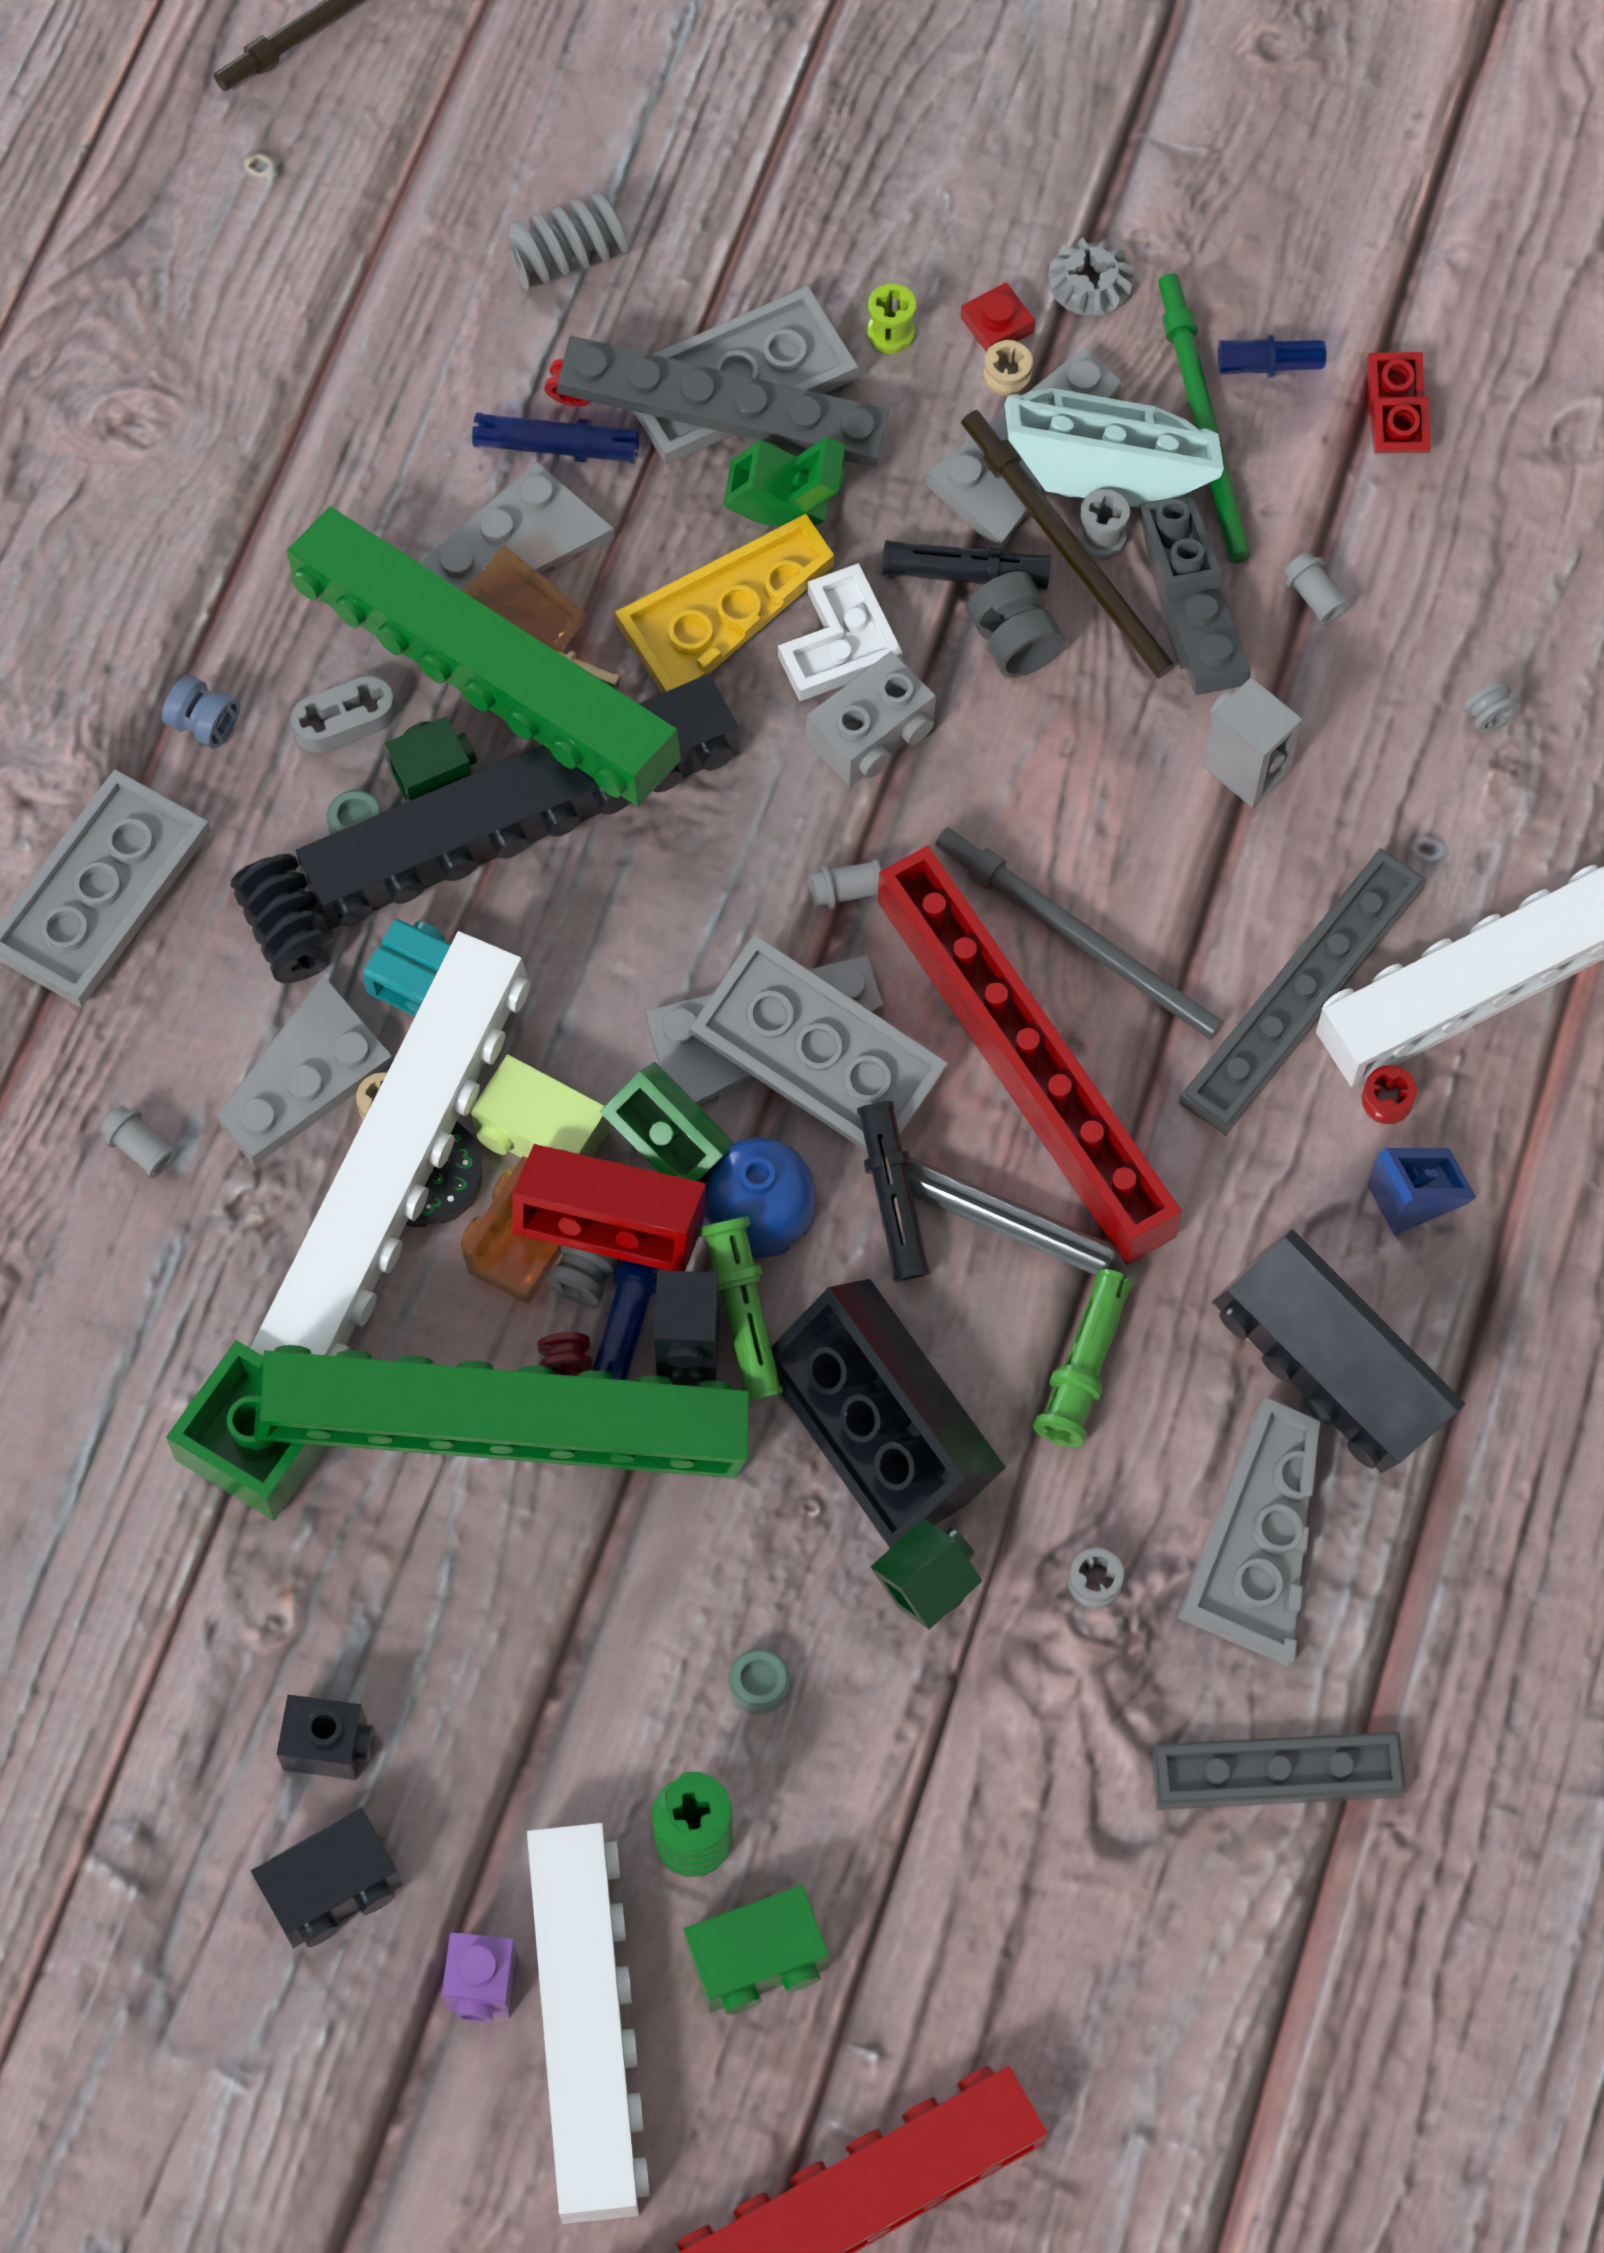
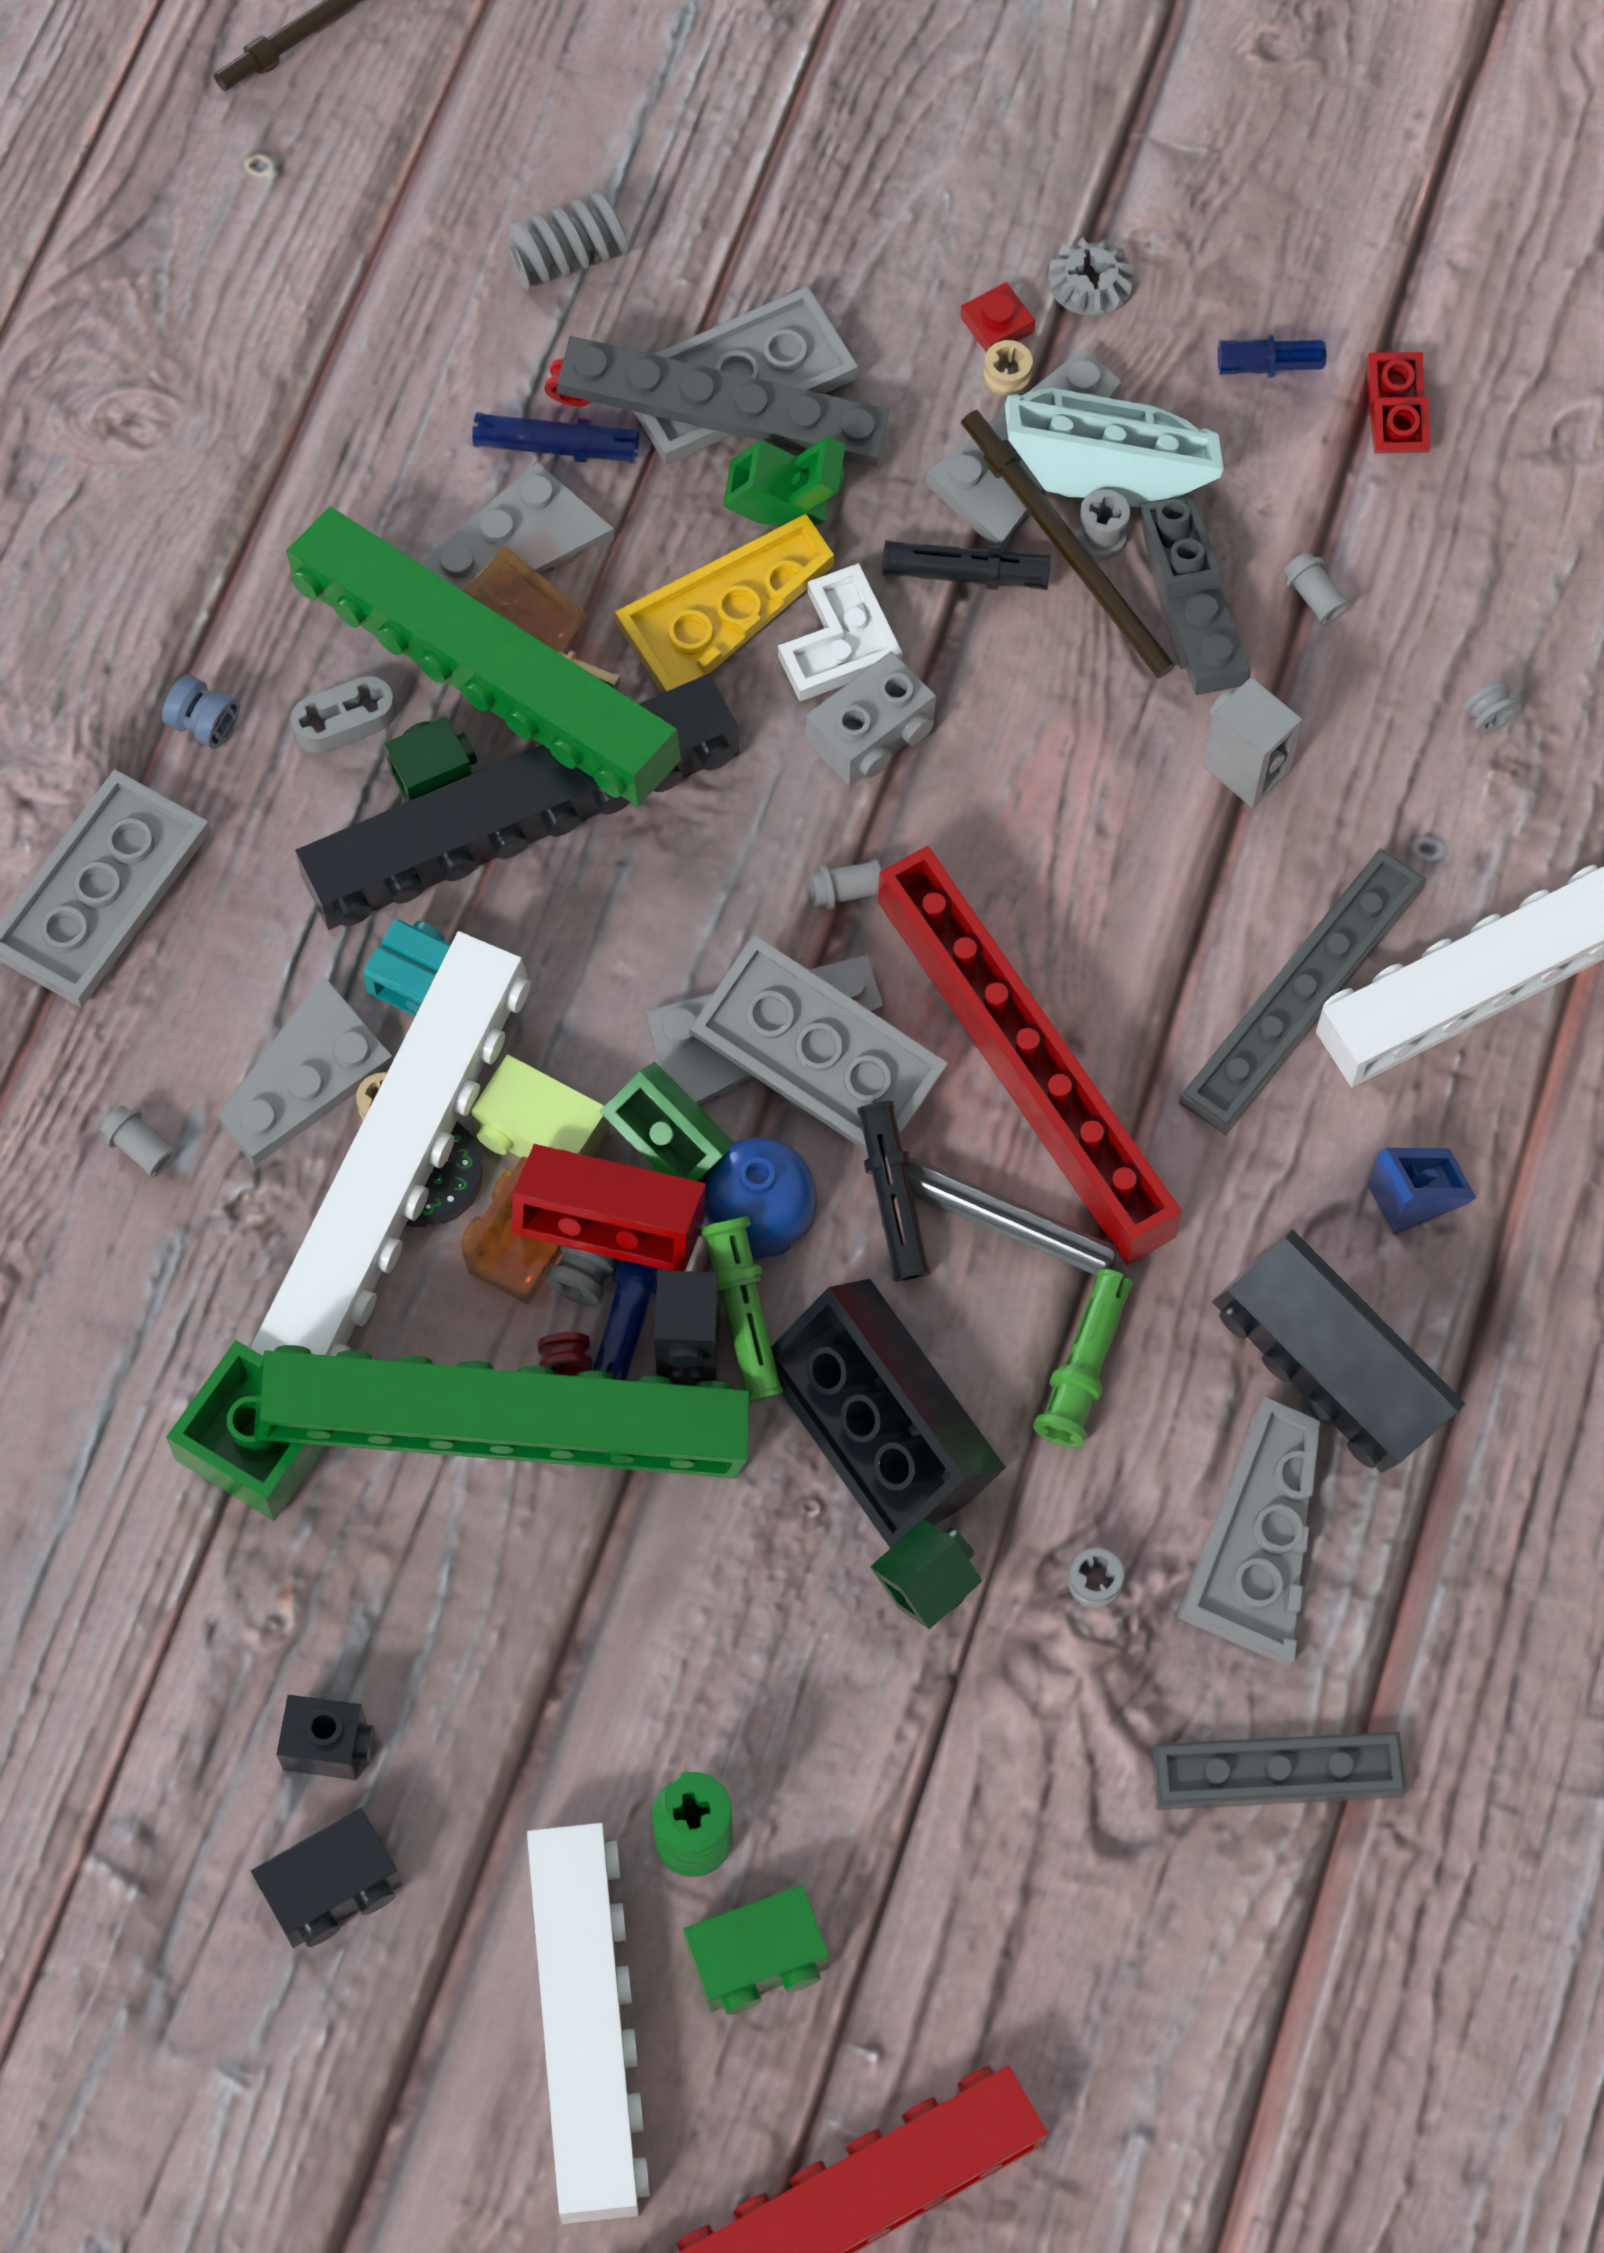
black piece [230,854,335,983] -> none
sand green tile [326,790,383,834] -> none
medium lavender brick [442,1932,518,2022] -> none
sand green tile [728,1648,790,1714] -> none
lime bush [867,283,916,354] -> none
dark grey bar [935,827,1224,1040] -> none
dark grey wheel [967,571,1066,678] -> none
green bar [1158,274,1251,563] -> none
red bush [1361,1065,1417,1124] -> none

